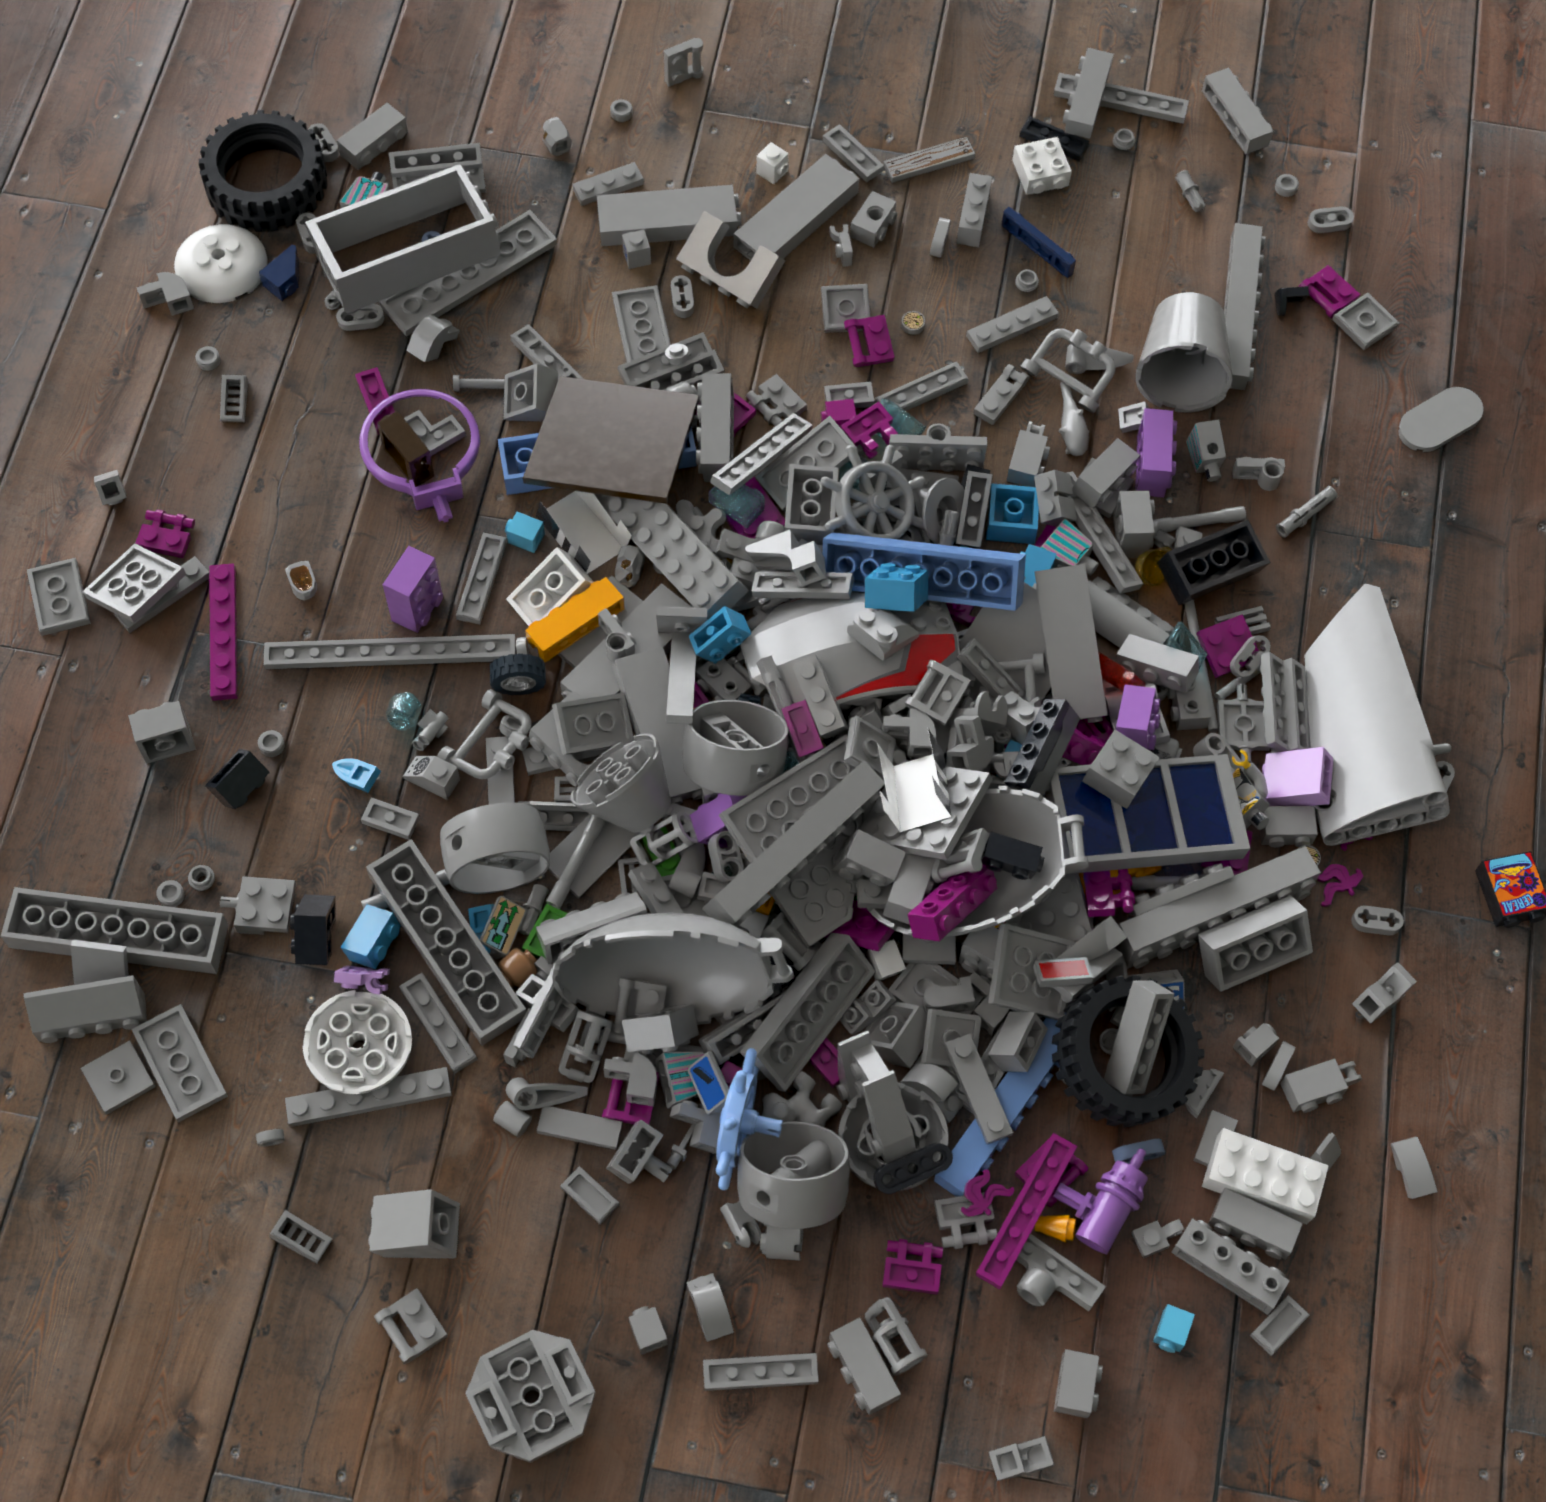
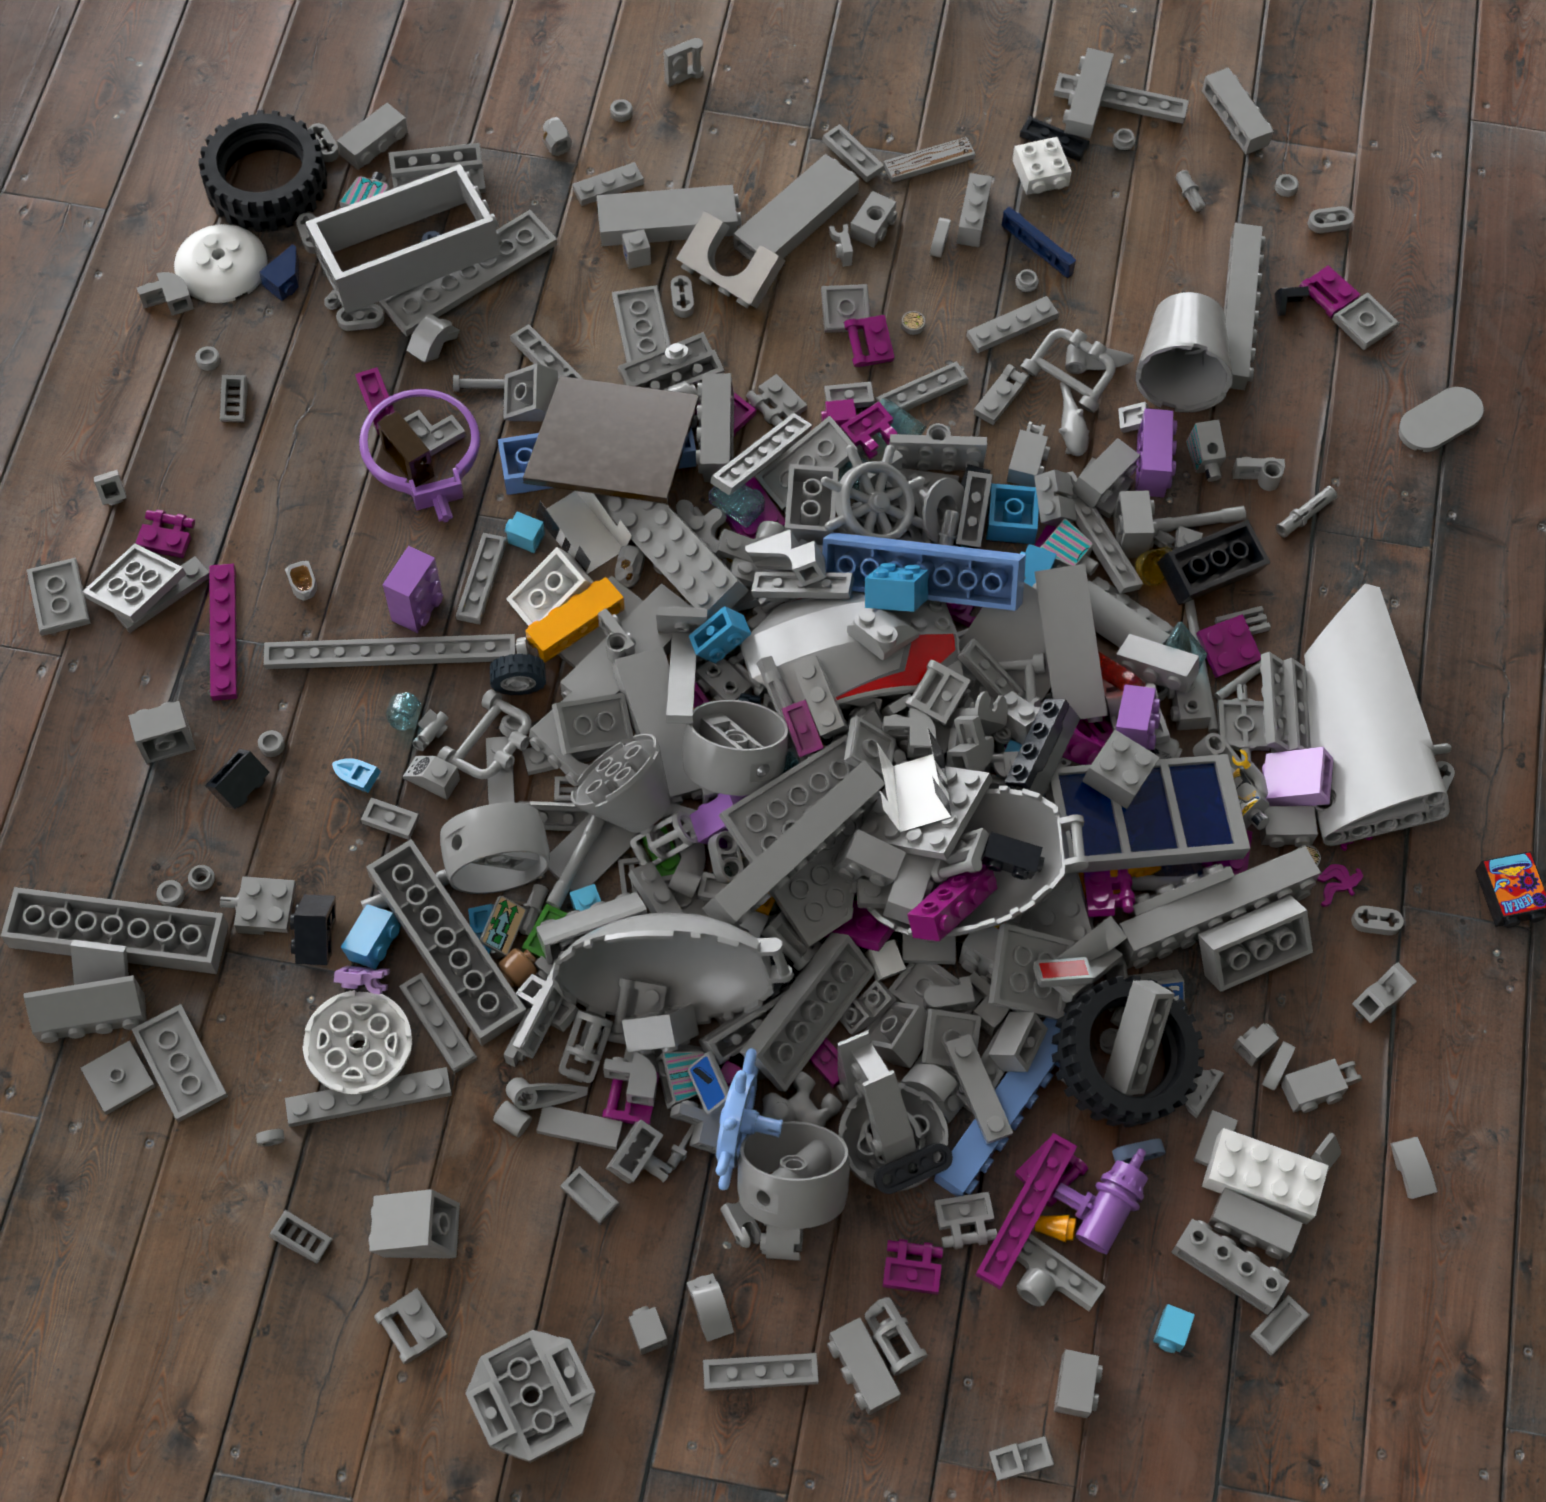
white brick [756,142,789,184] -> none
magenta piece [961,1170,1014,1217] -> none
light grey plate [1131,1219,1184,1259] -> none
light grey beam [1230,635,1271,677] -> none
none -> medium azure brick [570,884,601,911]

